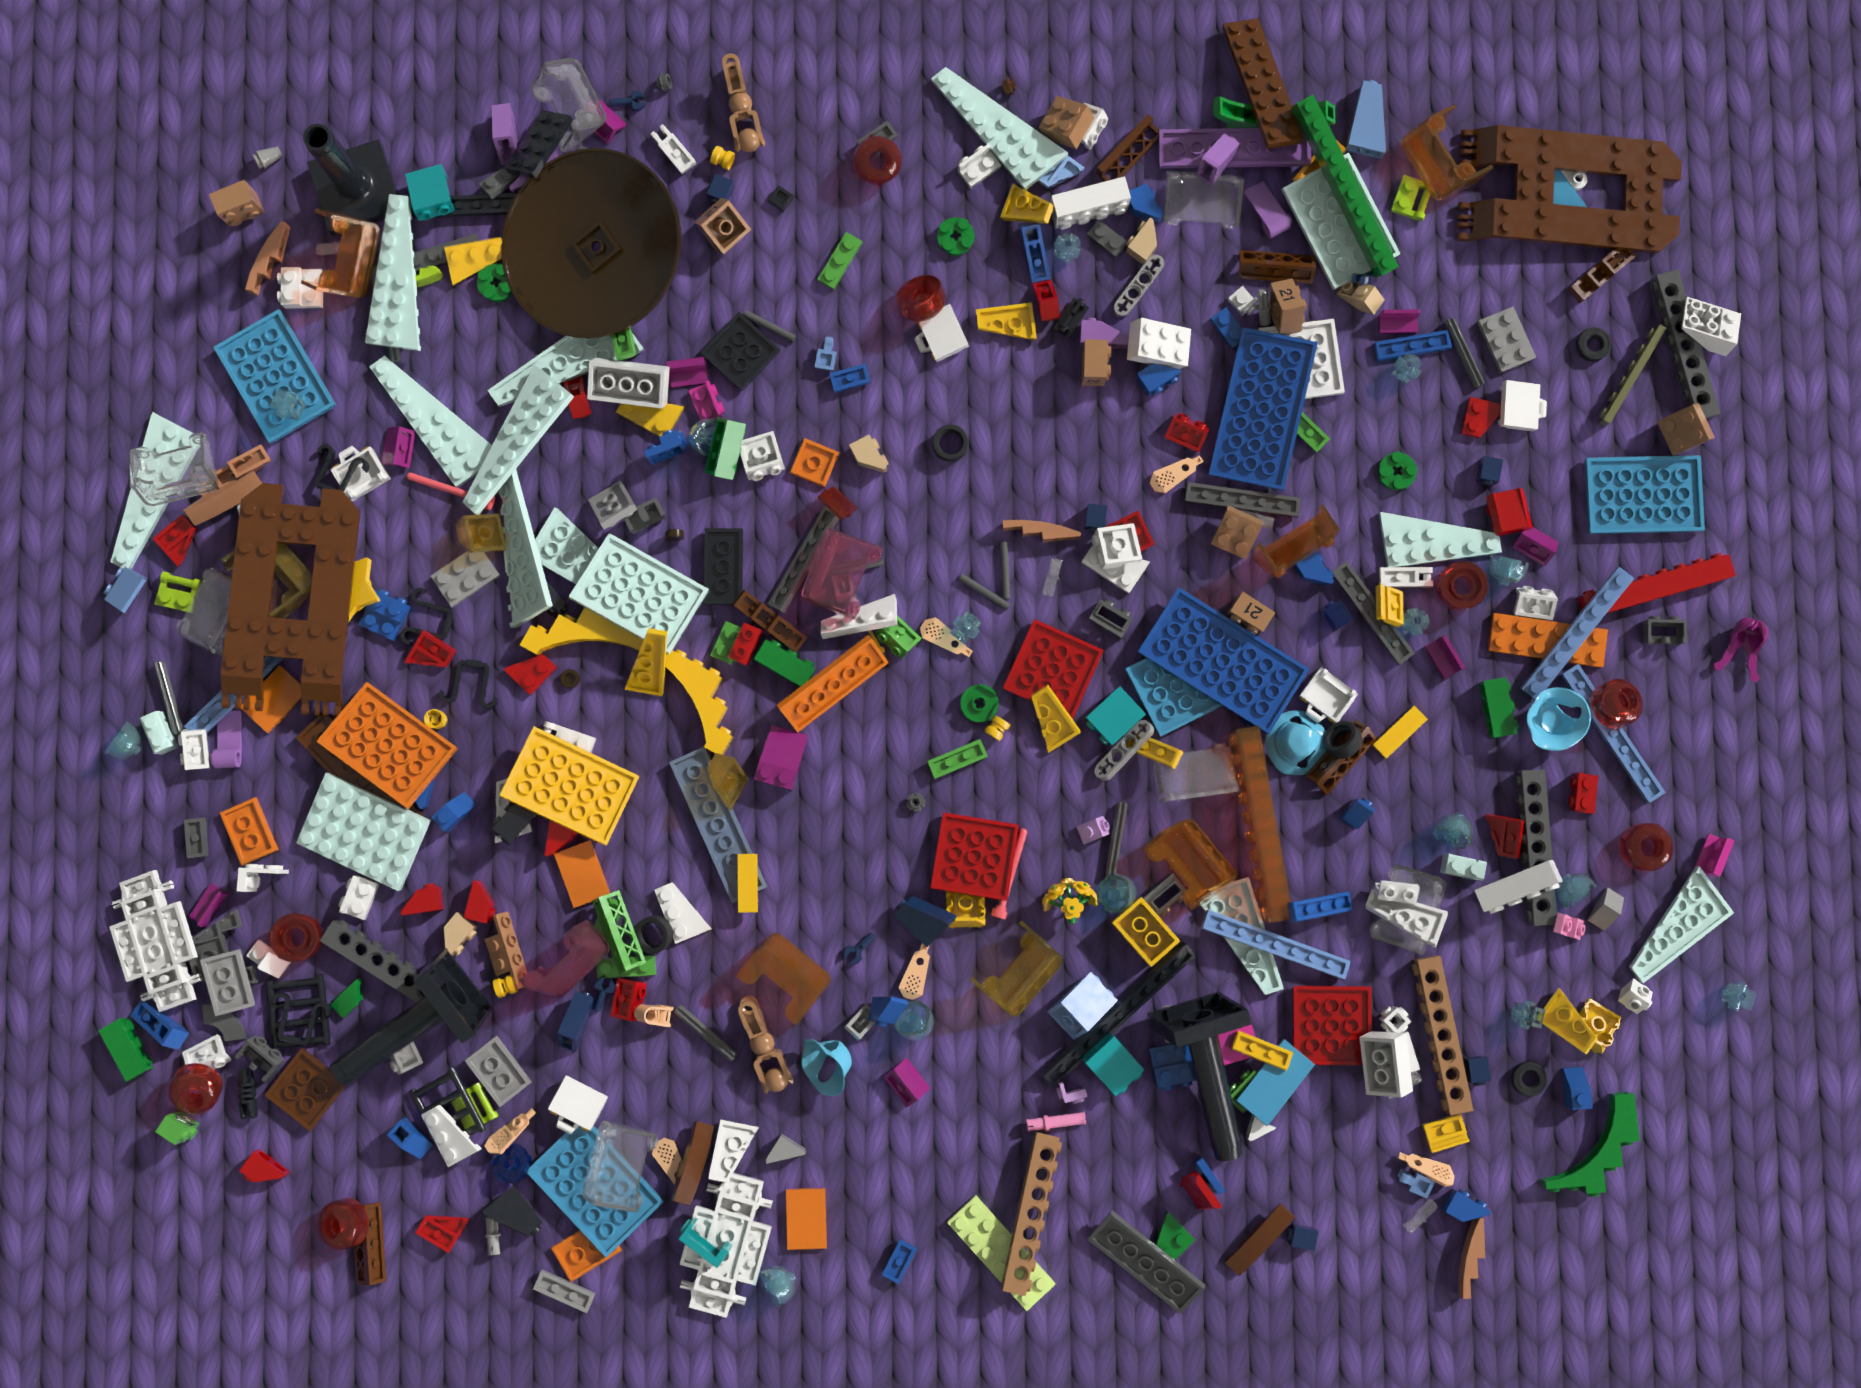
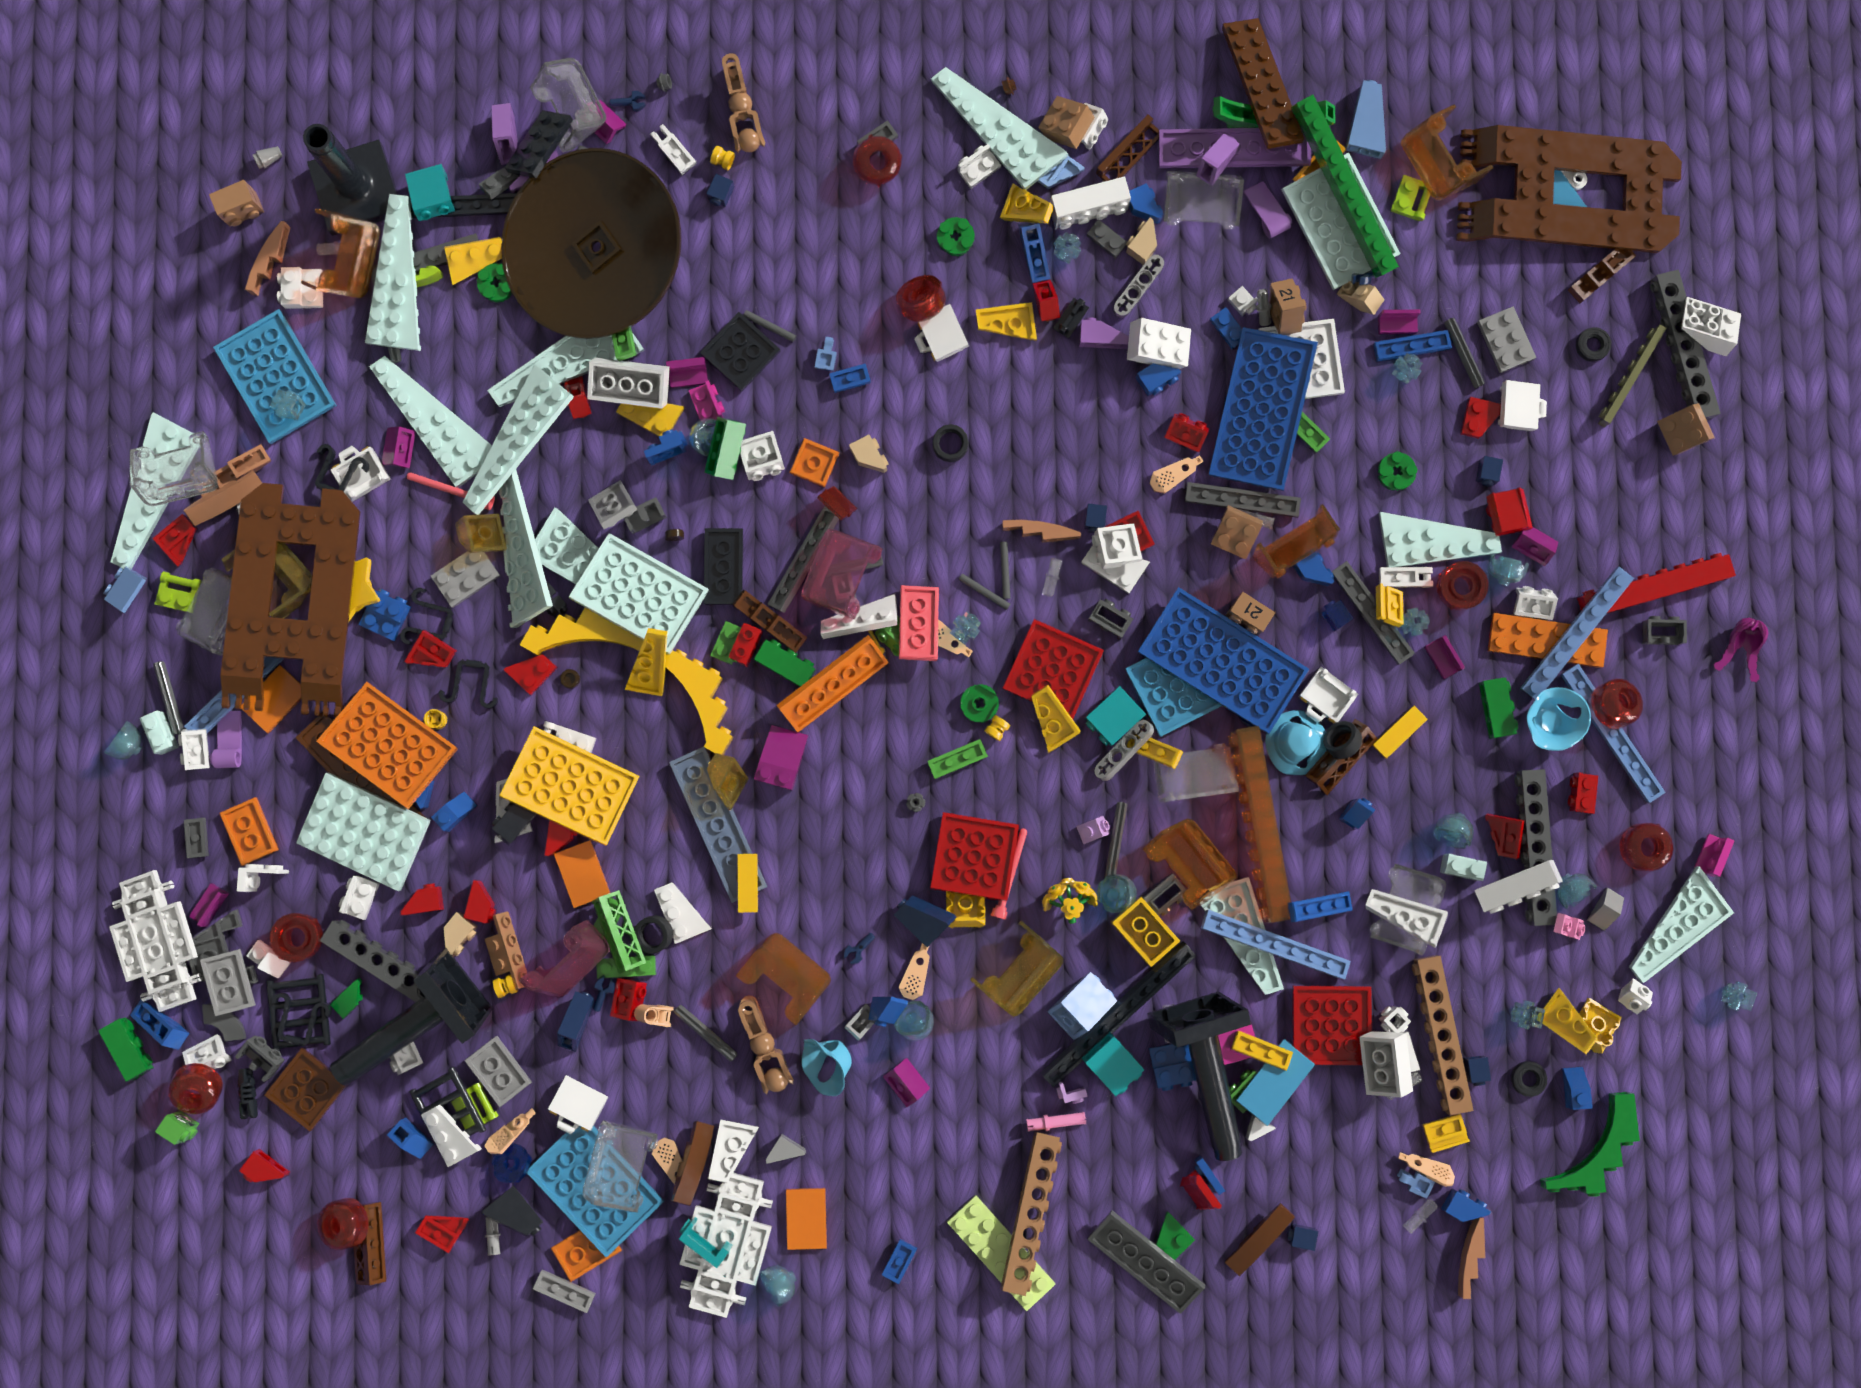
medium nougat brick [693,198,751,255] -> none
black tile [768,185,794,212] -> none
bright green plate [817,232,862,290] -> none
medium nougat brick [1081,339,1111,386] -> none
reddish brown fence [1237,250,1316,284] -> none
white bracket [1374,880,1420,904] -> none
dark azure plate [1584,455,1705,534] -> none
none -> coral tile [899,585,939,661]

